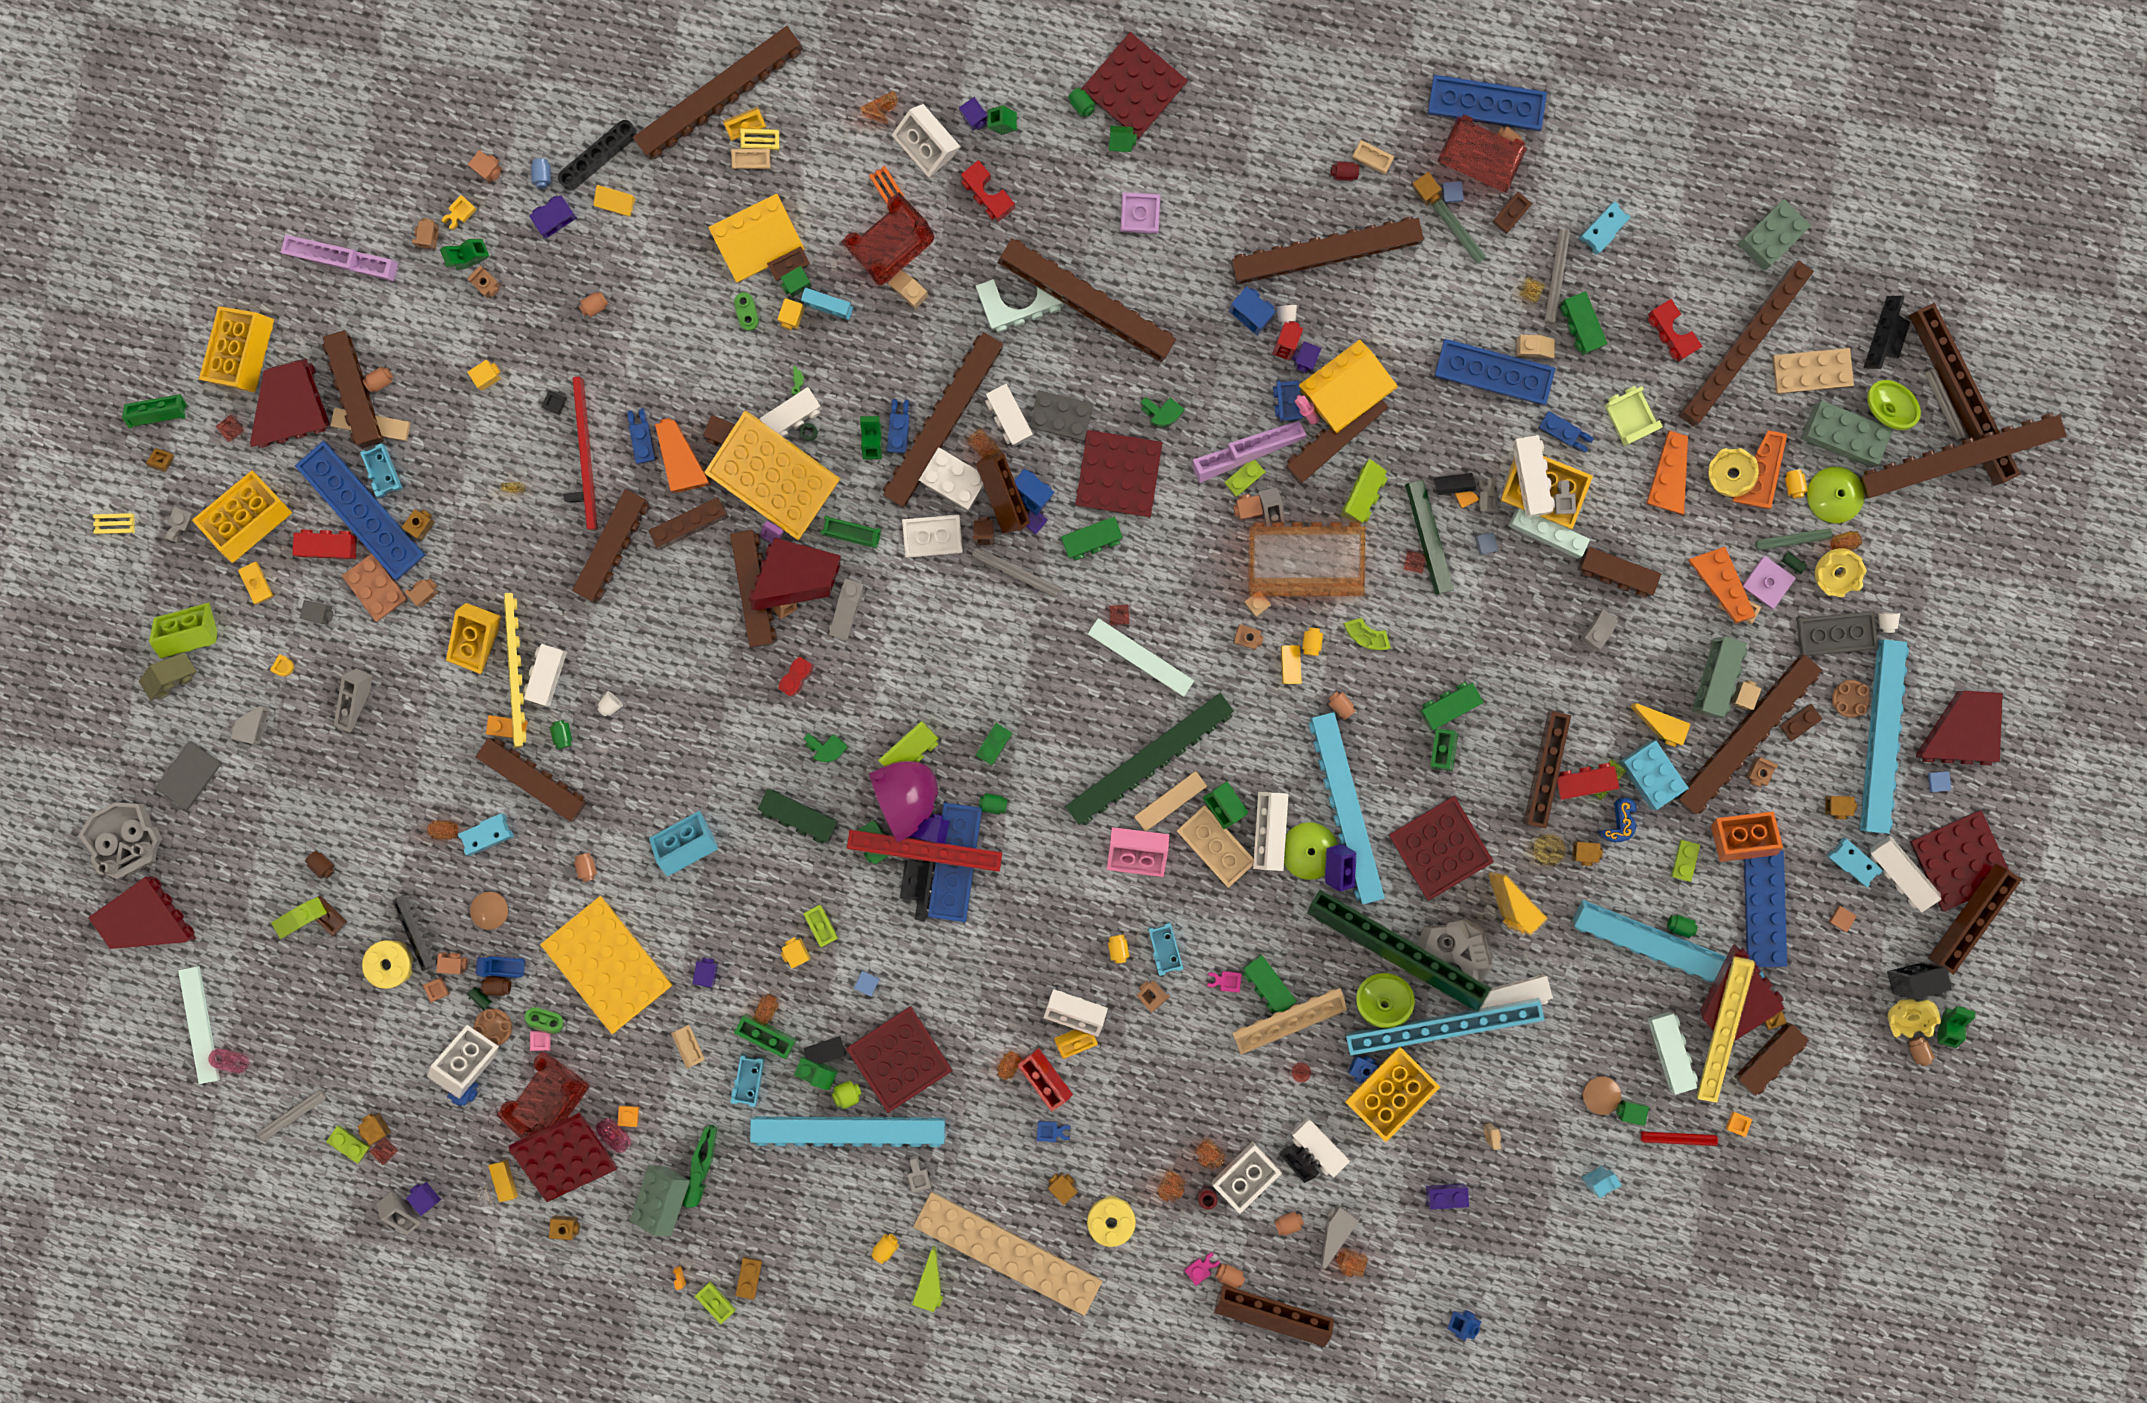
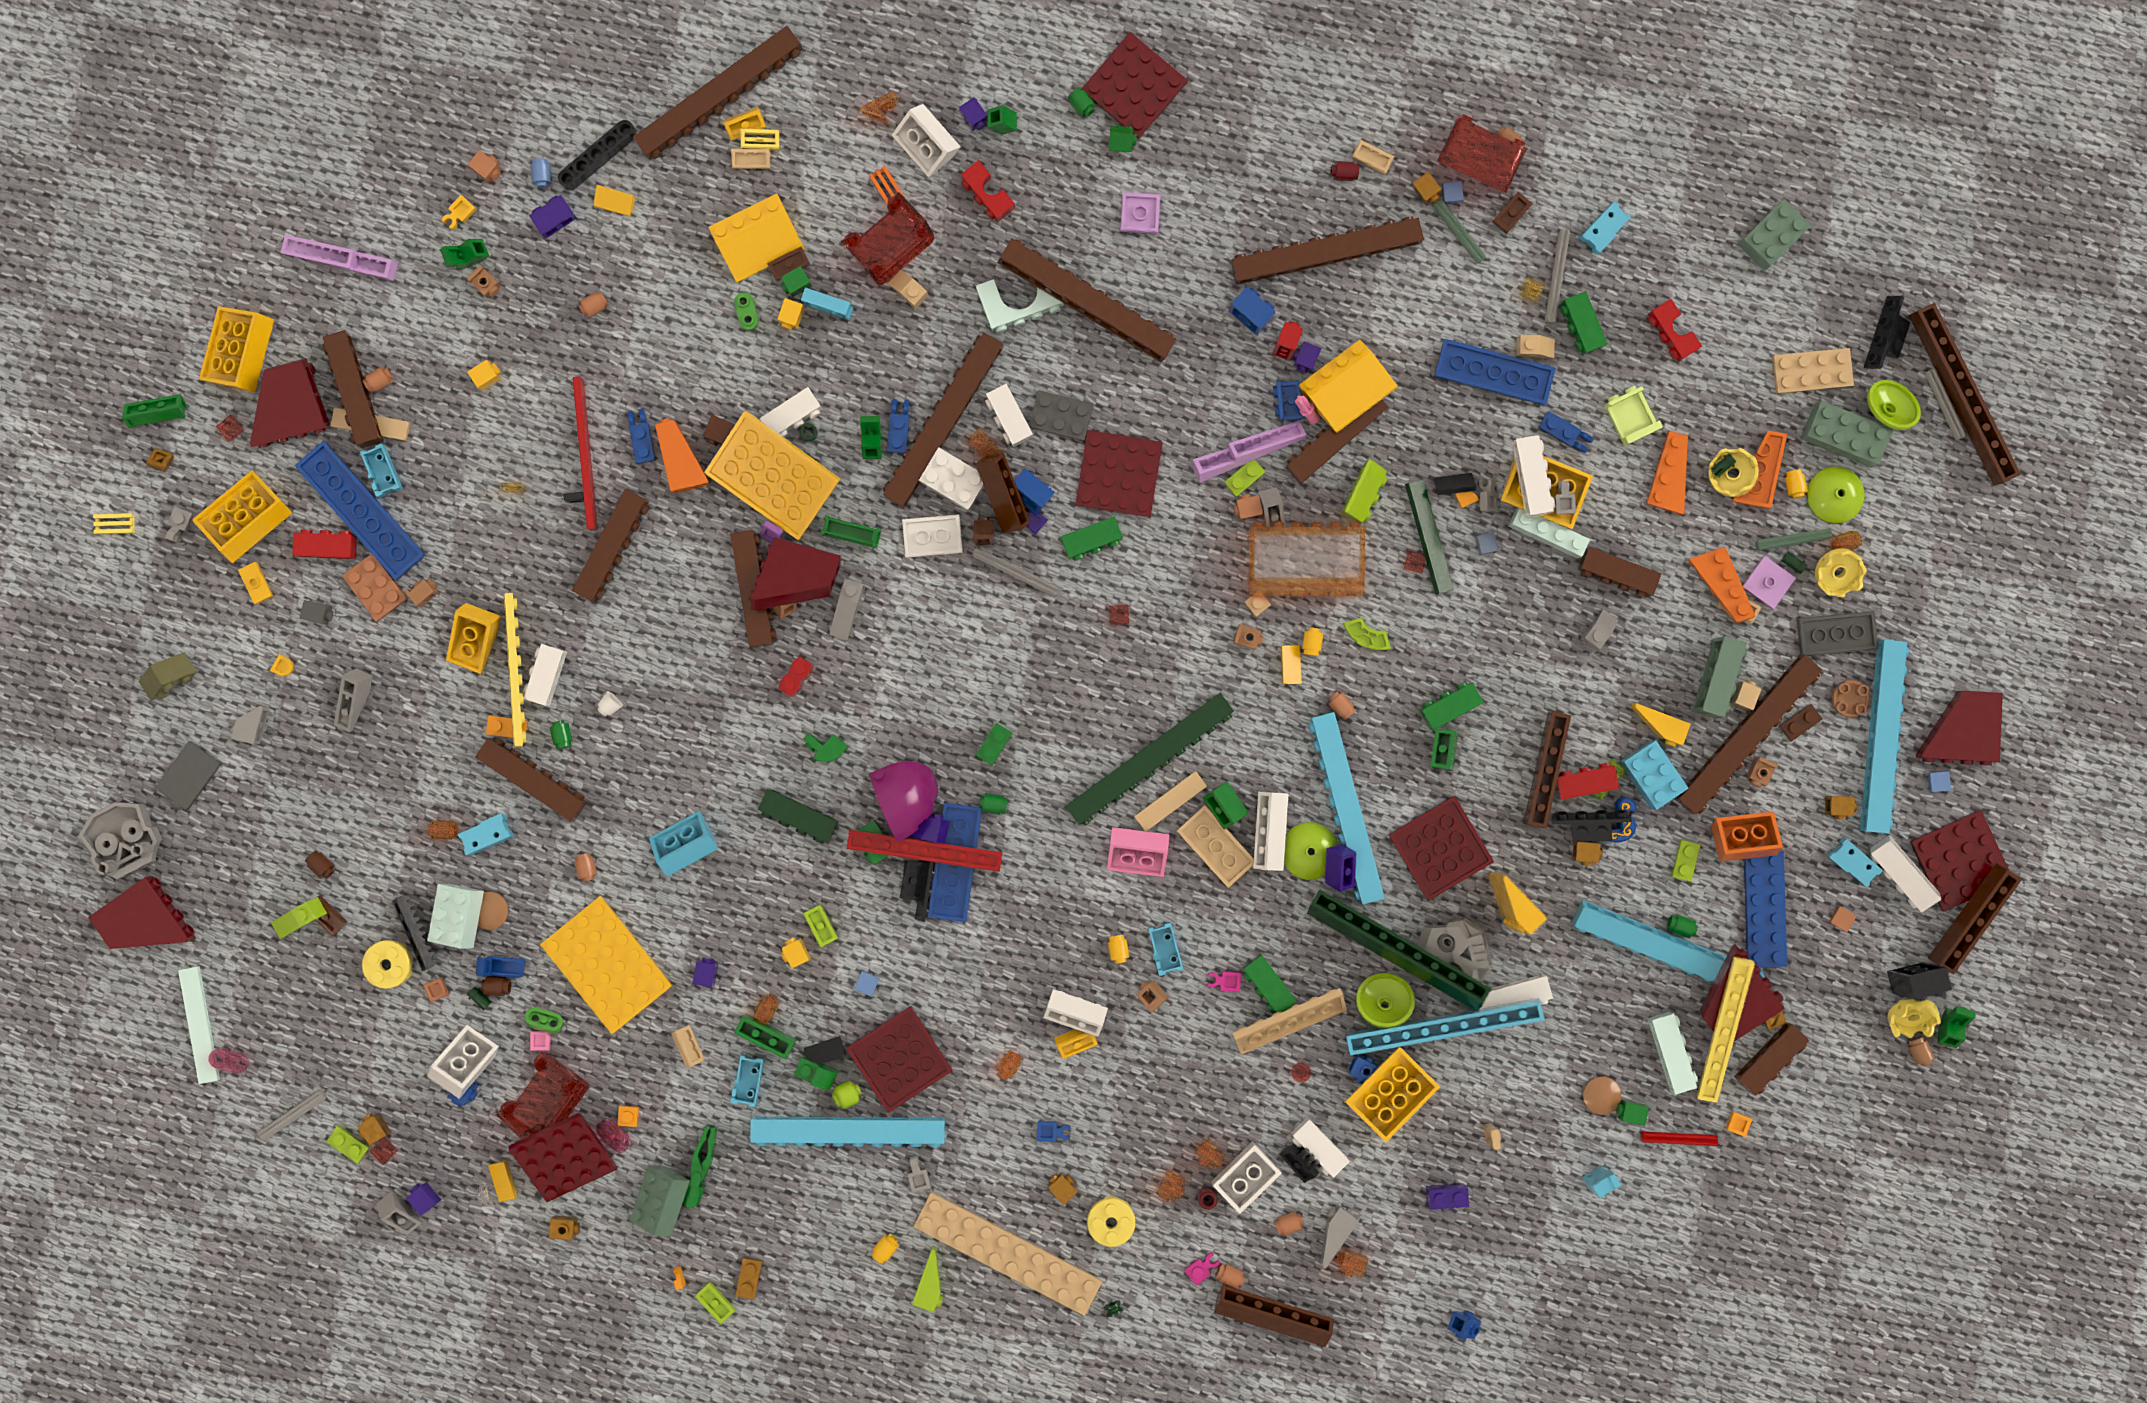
lime slope [149,602,217,659] -> none
pearl gold brick [401,509,435,540] -> none
medium nougat brick [412,218,439,249] -> none
nougat brick [436,952,469,974] -> none
medium nougat dish [473,1008,512,1046] -> none
black tile [541,390,567,416] -> none
reddish brown brick [648,497,729,550] -> none
bright green piece [791,366,804,396] -> none
lime slope [878,721,939,767] -> none
red brick [1017,1048,1073,1112] -> none
light aqua tile [1088,618,1194,697] -> none
green brick [1140,397,1185,428] -> none
white hat [1276,305,1297,326] -> none
blue plate [1427,75,1547,131] -> none
clear yellow piece [1533,834,1565,865] -> none
reddish brown brick [1678,260,1814,427] -> none
reddish brown brick [1860,412,2067,499] -> none
white hat [1878,612,1900,633] -> none
none -> light aqua brick [427,884,484,949]
none -> dark green bush [1104,1300,1123,1317]
none -> black bracket [1552,809,1632,842]
none -> dark green pin [1710,454,1736,478]

